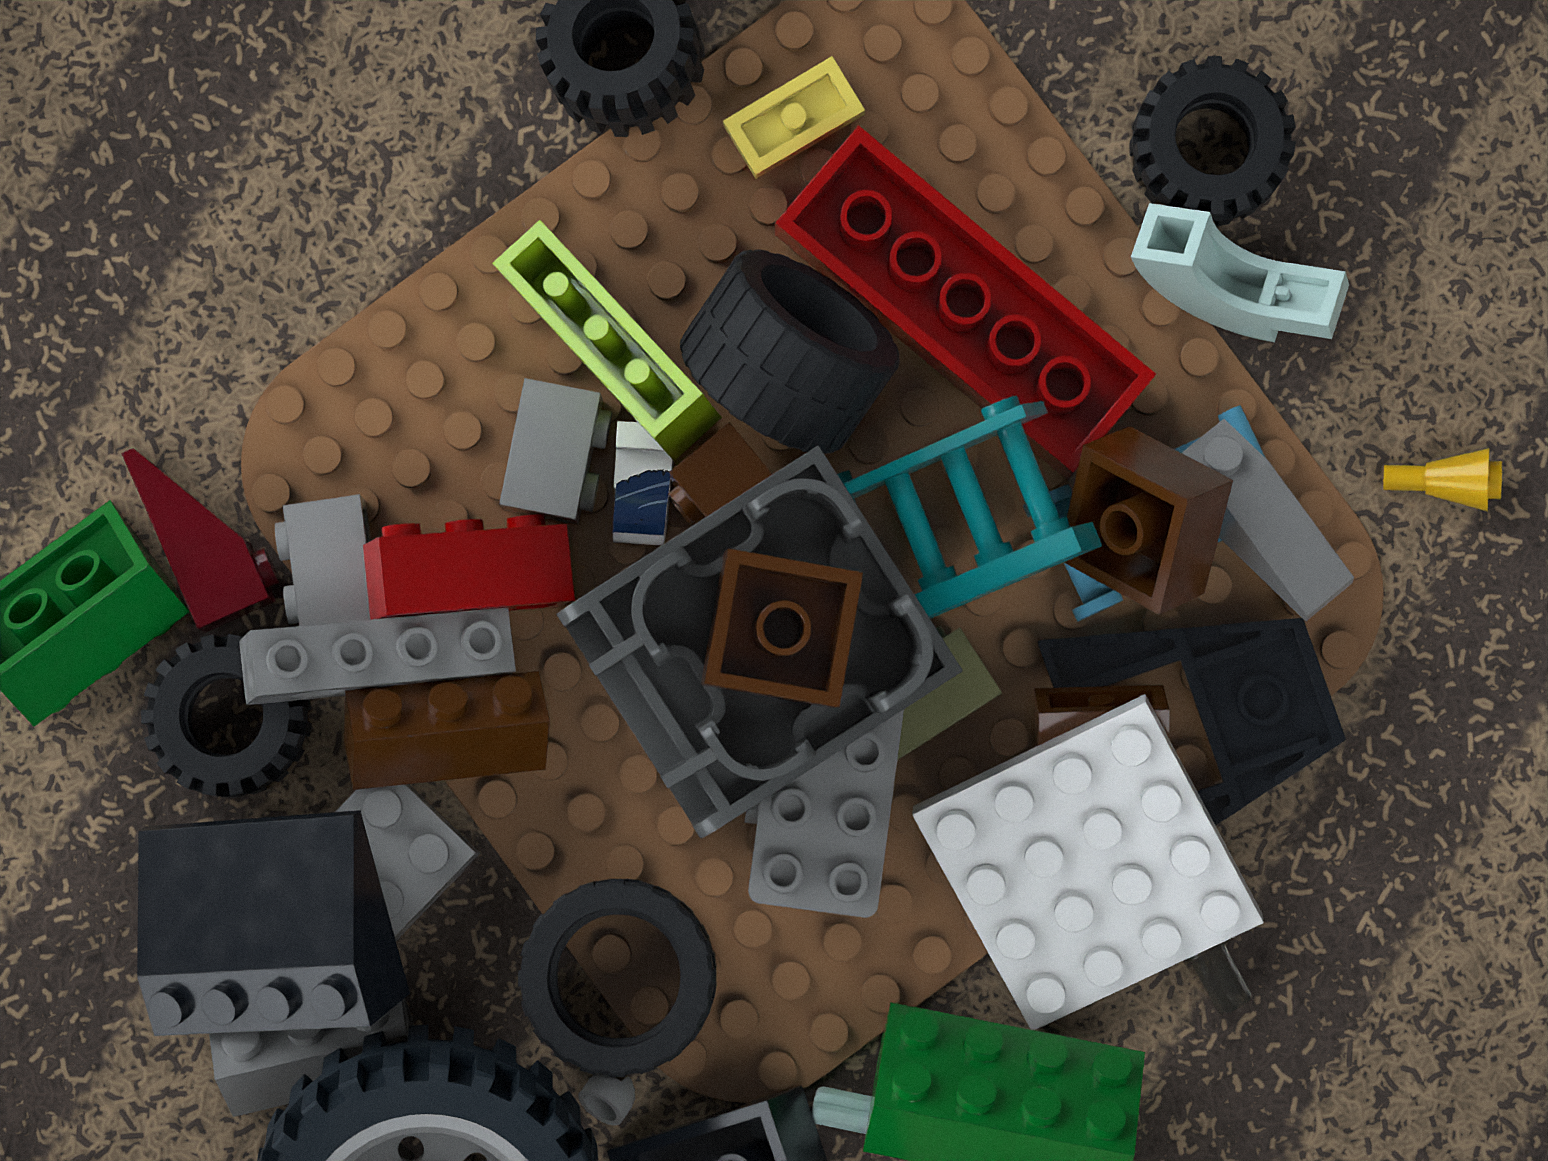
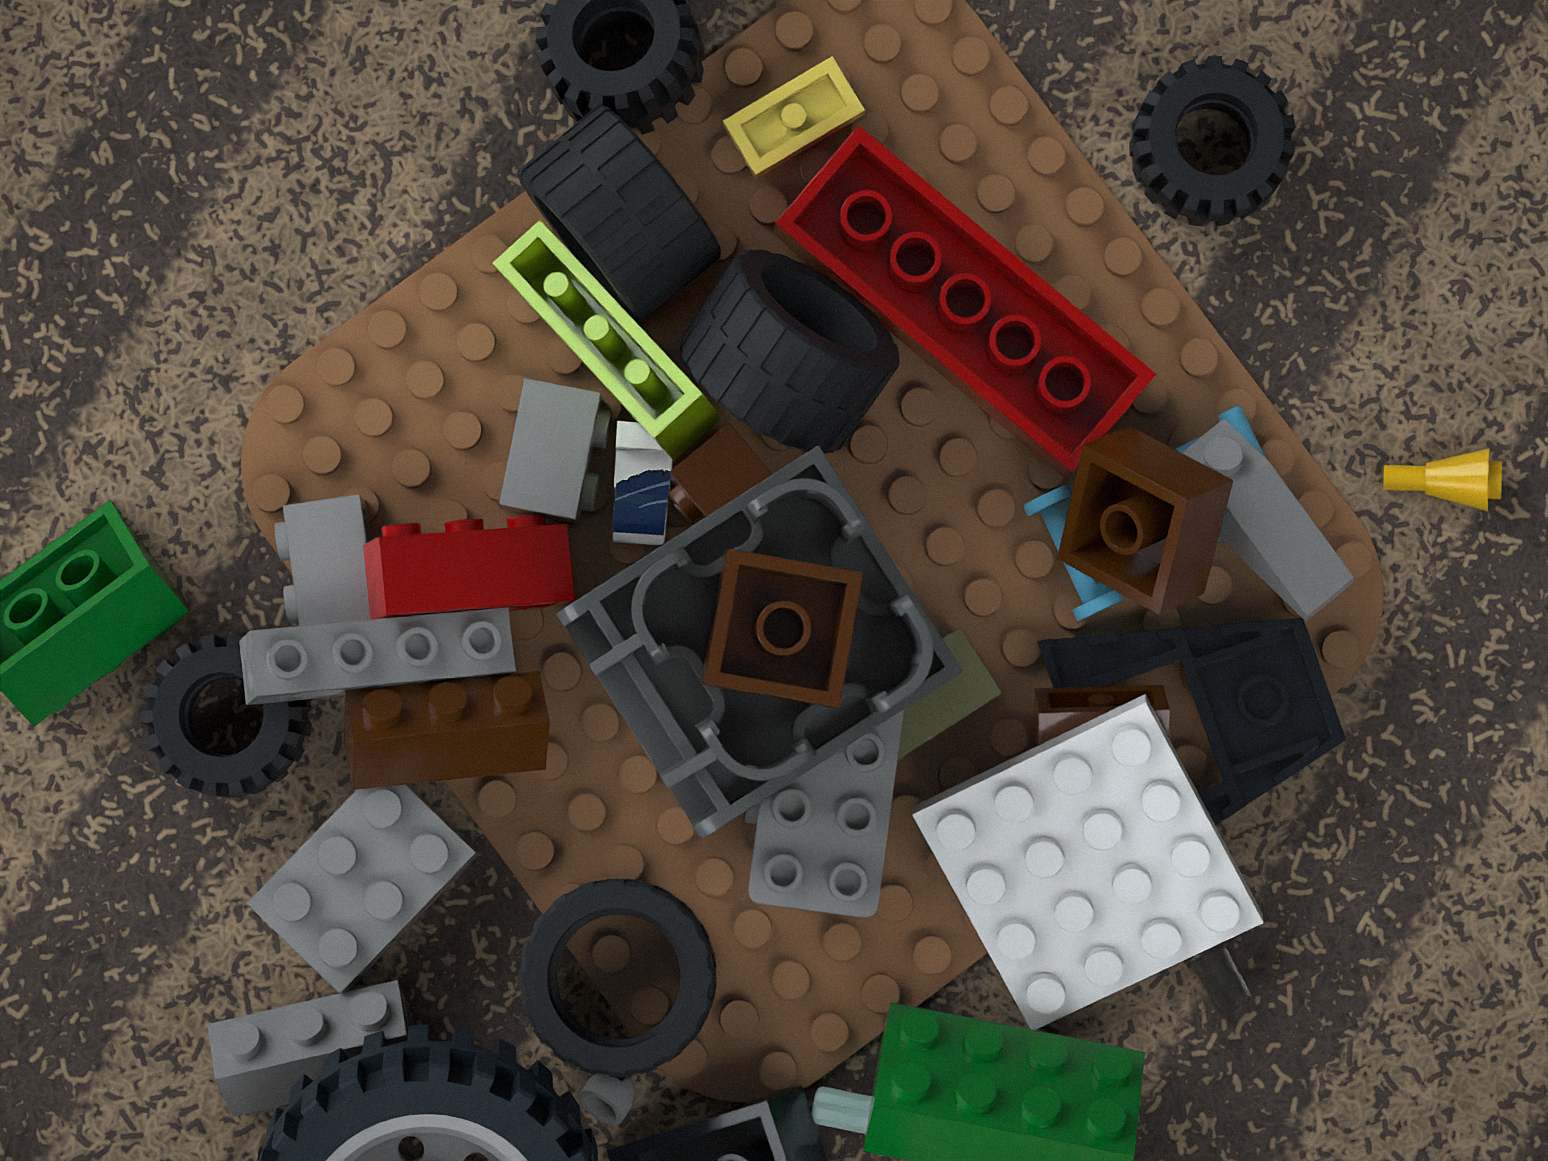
dark red slope [121,448,280,632] -> none
black slope [137,810,410,1036] -> none
teal fence [837,395,1102,619] -> none
light aqua arch [1131,203,1349,342] -> none
none -> black tyre [517,105,721,322]

